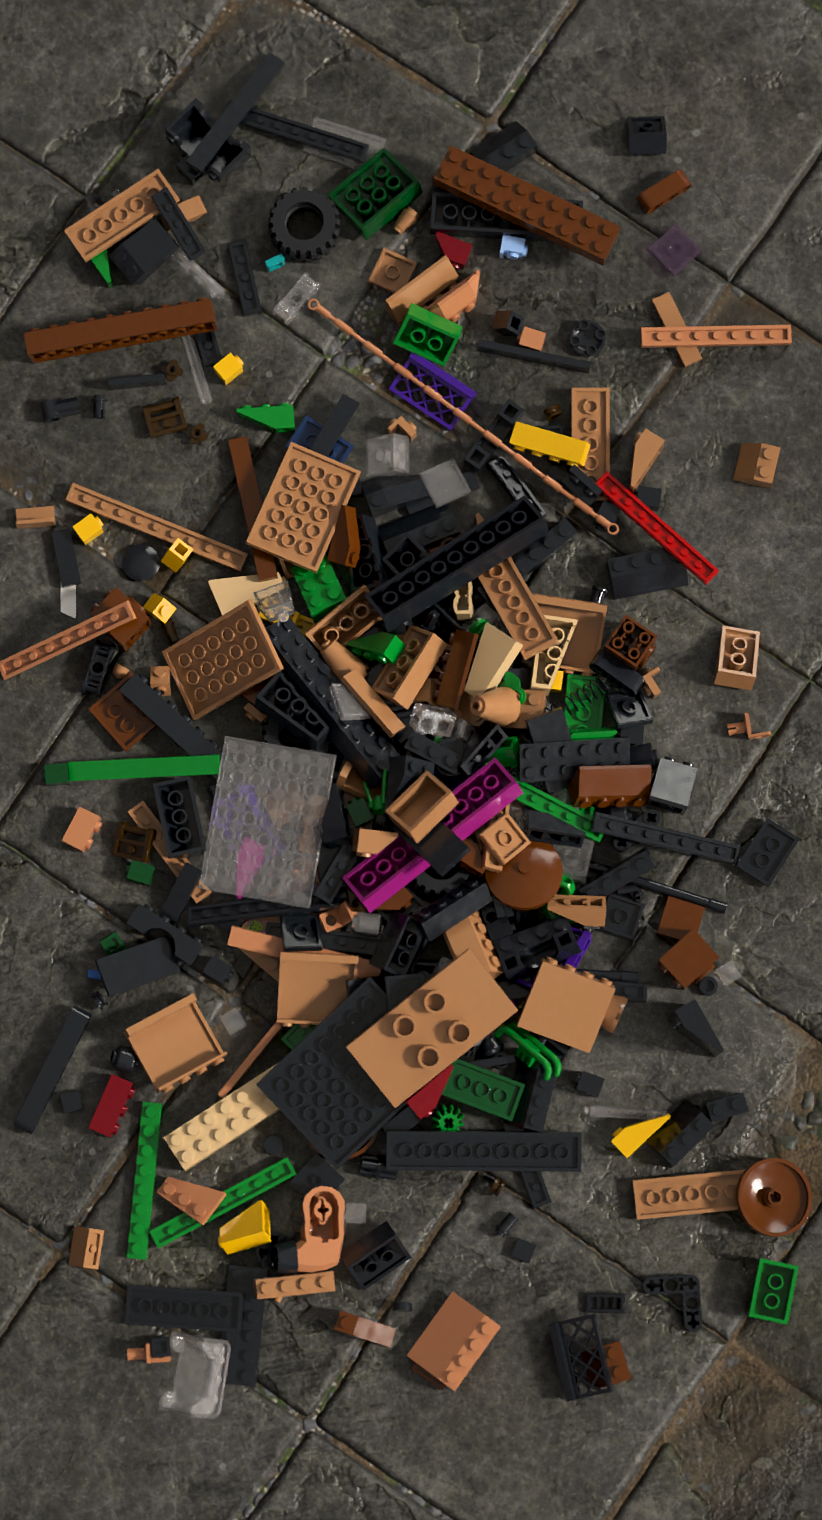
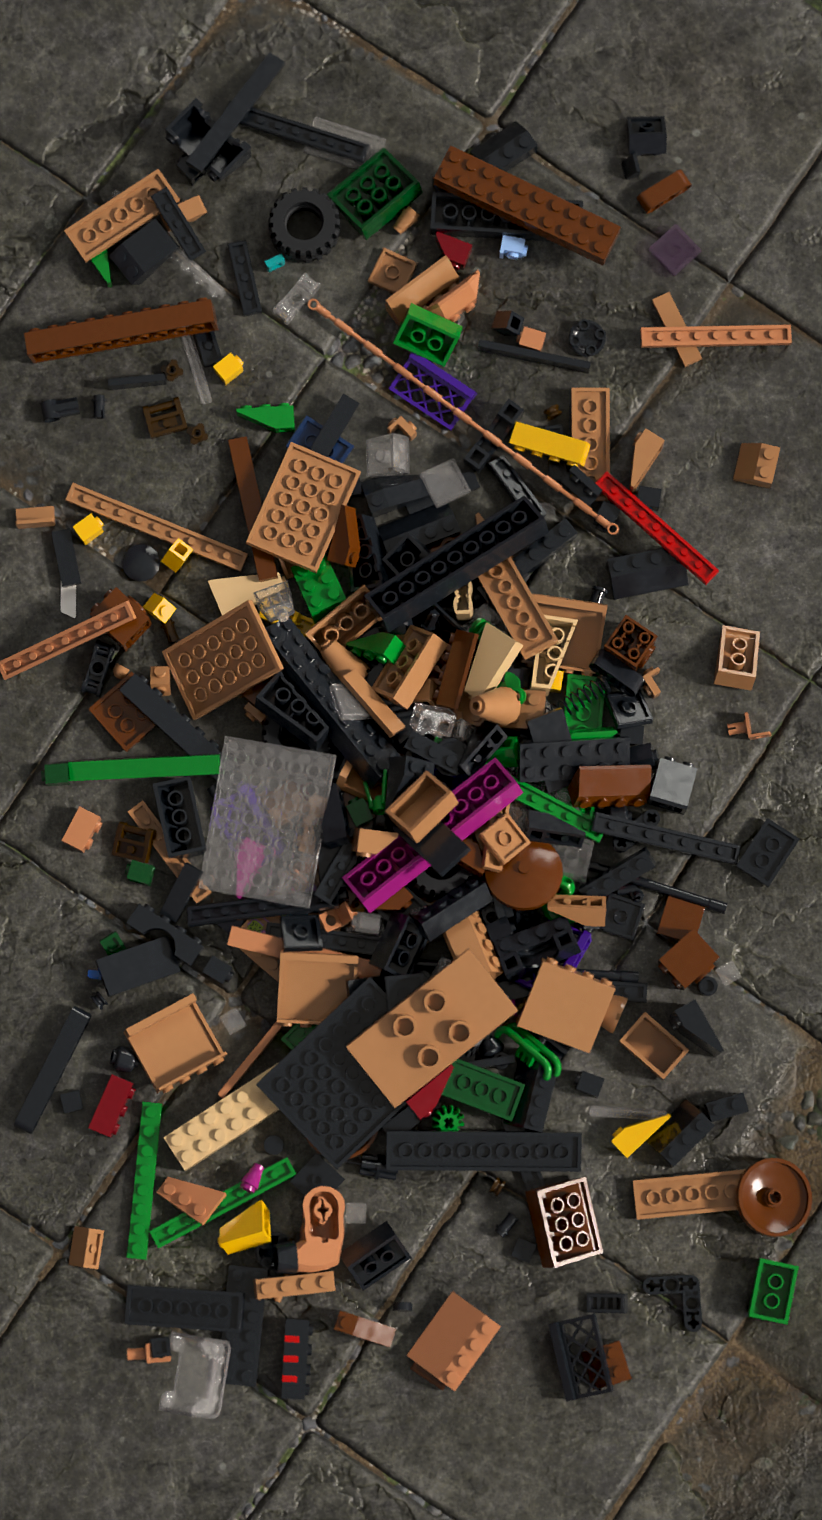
none -> magenta cone [240,1163,264,1194]
none -> black brick [281,1319,313,1400]
none -> reddish brown slope [525,1177,603,1268]
none -> medium nougat piece [618,1012,689,1081]
none -> black slope [621,154,640,180]

